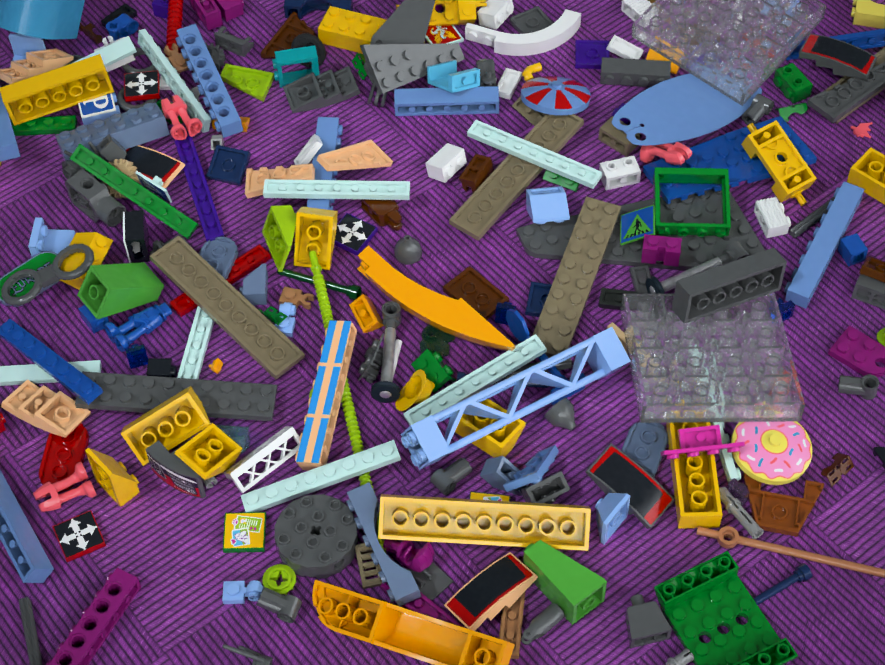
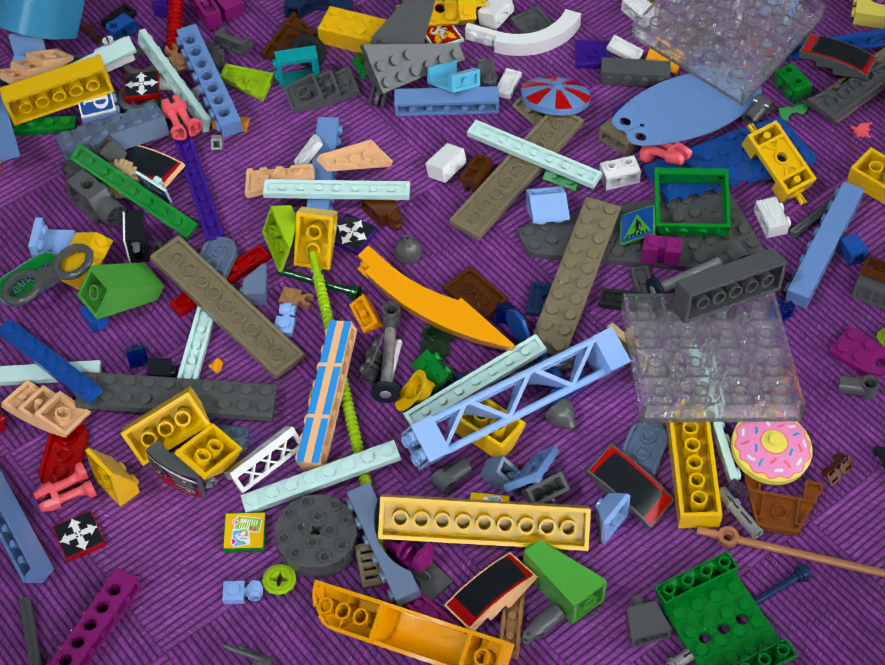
blue piece [104,302,172,352] -> none
dark blue tile [206,145,251,186] -> none
dark grey piece [256,587,302,623] -> none
green piece [258,306,288,325] -> none
yellow arm [522,62,542,82] -> none
dark pink bracket [660,425,745,459] -> none

